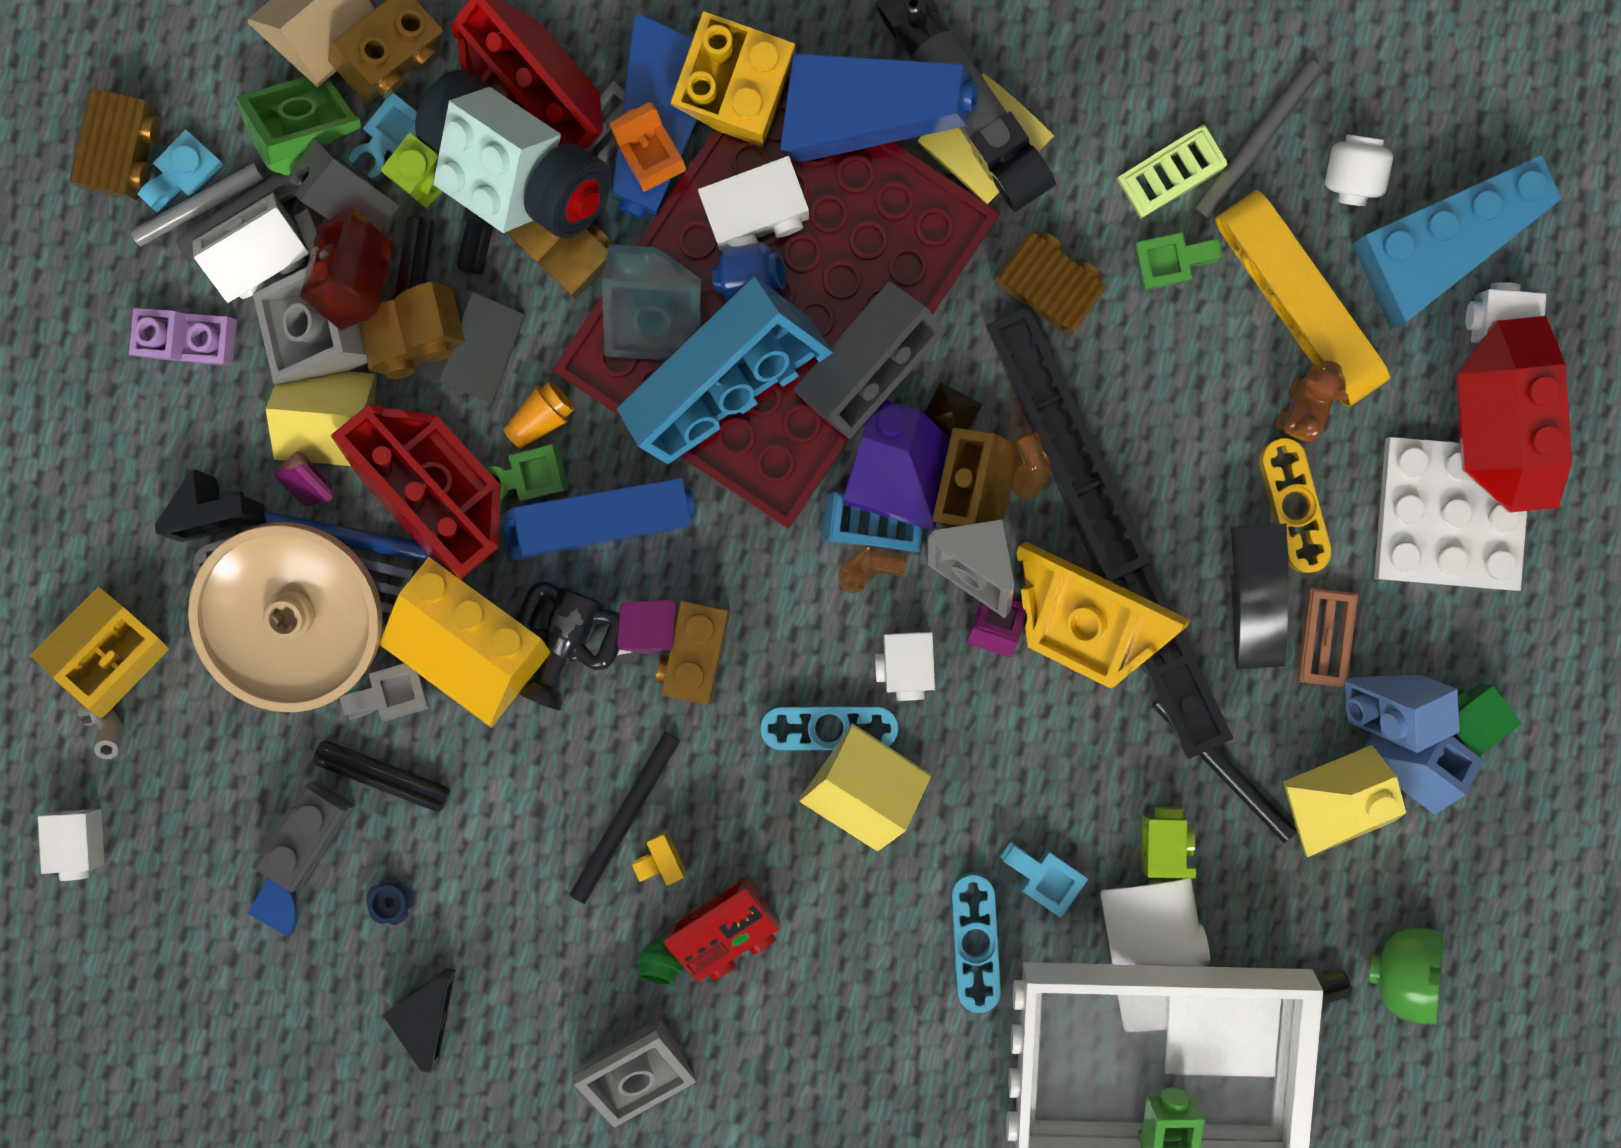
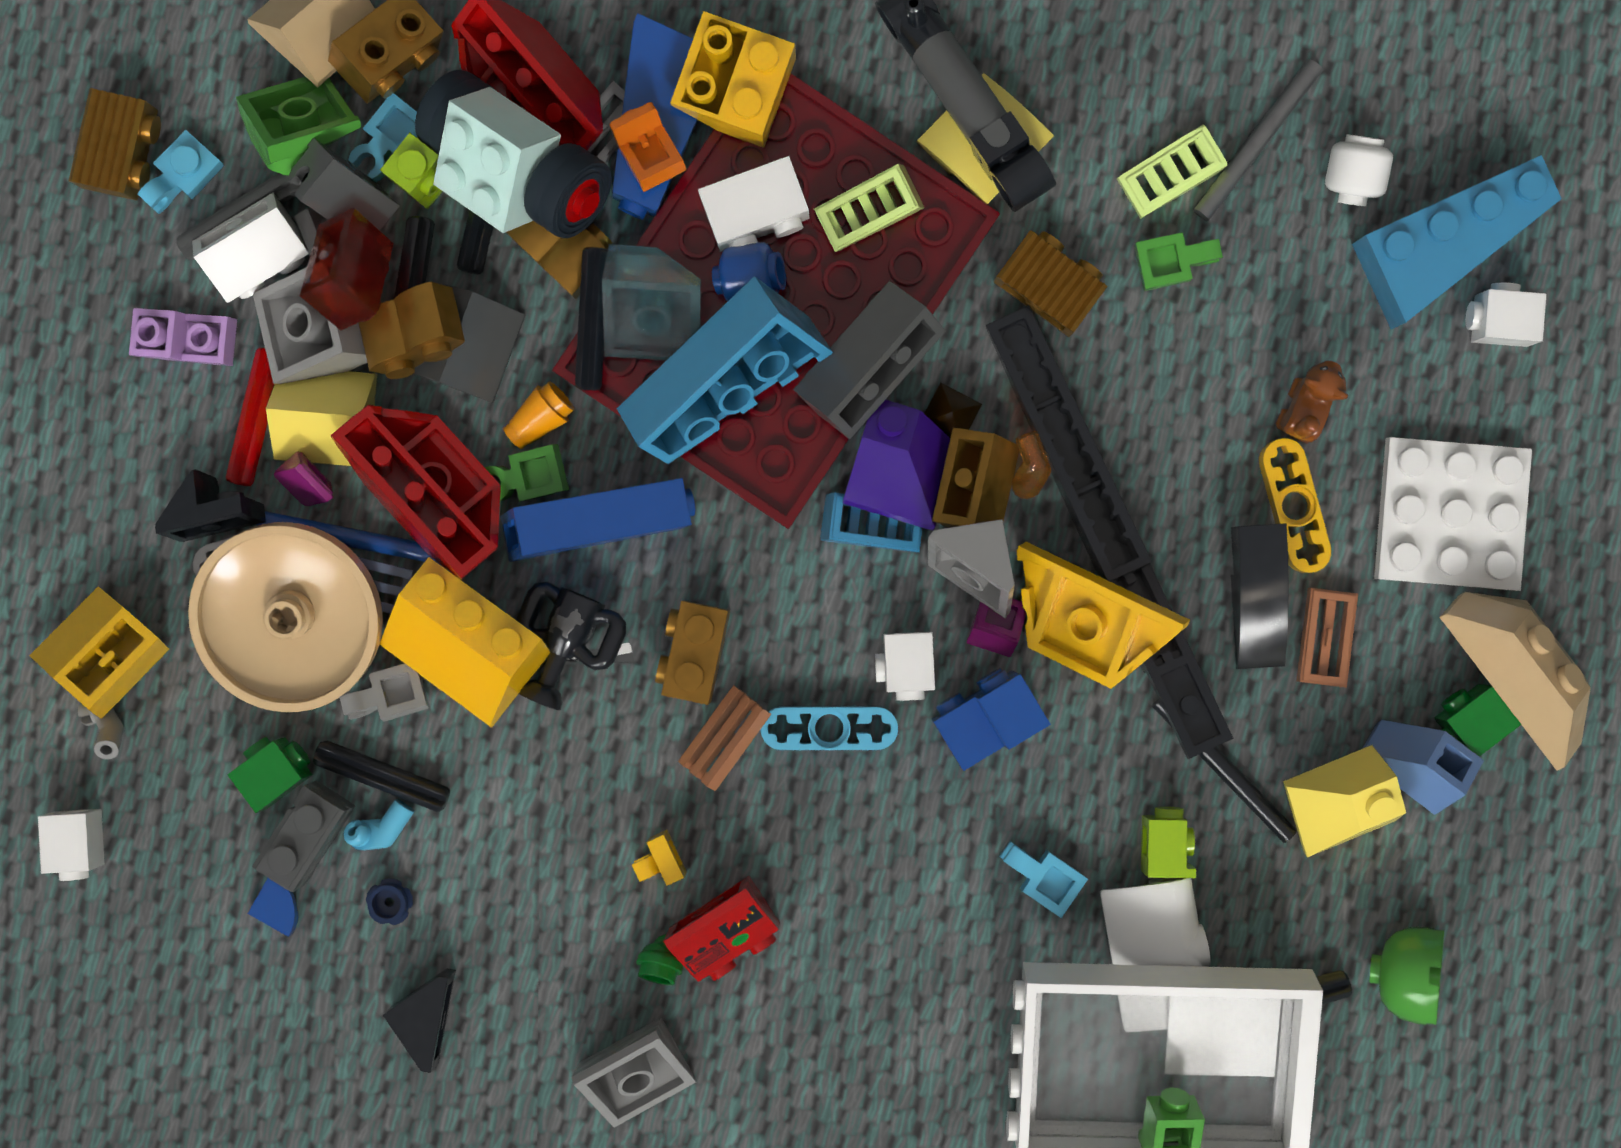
light grey bar [130,162,264,247] -> none
black bar [569,731,681,904] -> none
magenta slope [617,600,676,654] -> none
blue slope [780,54,978,162] -> none
light yellow slope [799,723,931,851] -> none
clear orange arm [839,547,907,593] -> none
medium azure beam [951,872,1001,1013] -> none
yellow beam [1215,190,1390,407] -> none
medium blue slope [1344,675,1460,753] -> none
red wedge [1455,316,1572,513] -> none
none -> red axle [226,347,275,486]
none -> green brick [227,737,313,813]
none -> medium azure arm [343,799,415,851]
none -> black axle [575,247,609,391]
none -> nougat tile [678,685,771,791]
none -> yellowish green slope [814,164,924,252]
none -> blue brick [932,668,1051,771]
none -> tan wedge [1440,592,1591,771]

